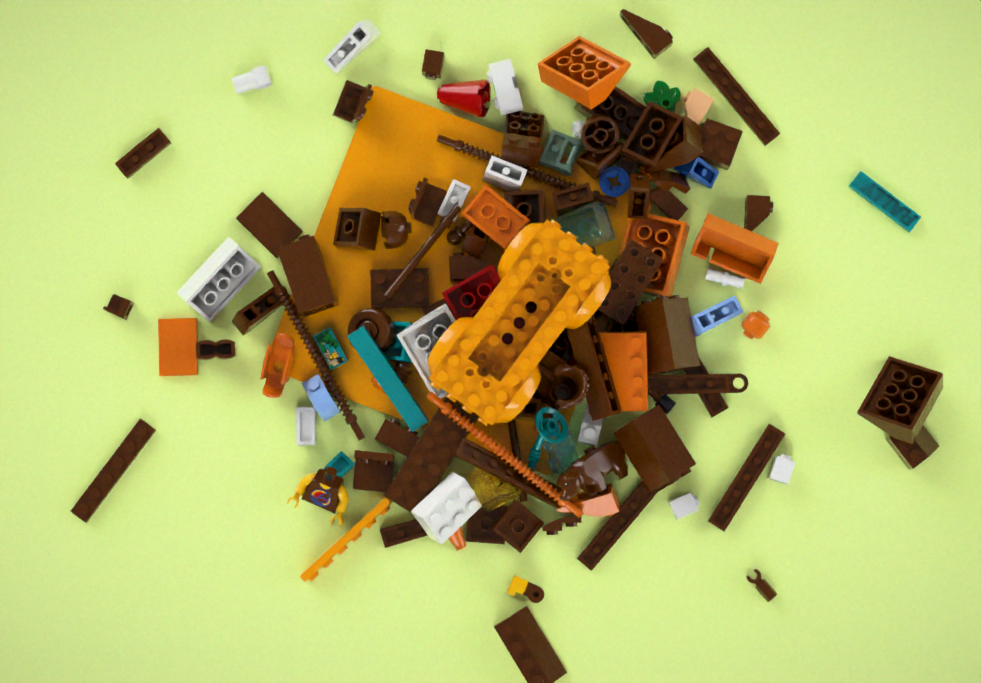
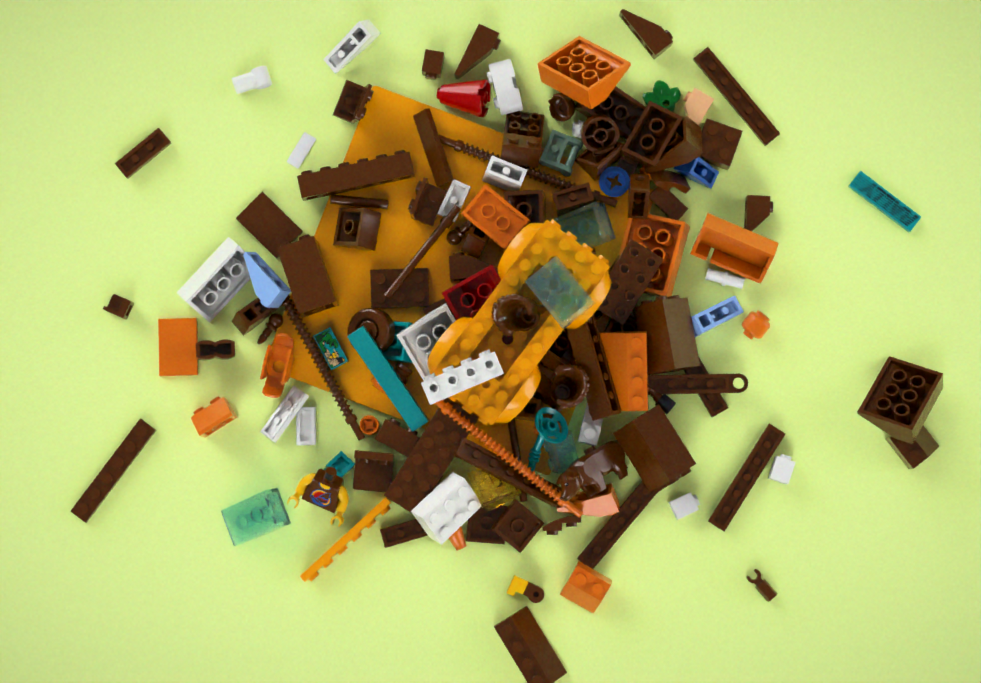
light blue brick [301,374,340,422] -> none
reddish brown cylinder [381,211,412,249] -> none
none -> orange slope [190,396,238,438]
none -> clear light blue slope [221,488,291,547]
none -> light blue slope [243,252,291,308]
none -> reddish brown bar [257,313,283,345]
none -> white tile [260,385,309,443]
none -> white sticker [287,132,316,169]
none -> reddish brown brick [297,150,415,201]
none -> reddish brown piece [330,194,388,209]
none -> orange wheel [360,415,380,435]
none -> reddish brown tile [413,108,454,187]
none -> white brick [421,350,504,405]
none -> reddish brown slope [454,24,501,79]
none -> reddish brown hair [491,294,548,337]
none -> clear light blue brick [525,256,596,328]
none -> reddish brown hair [548,93,576,122]
none -> orange slope [560,561,612,614]

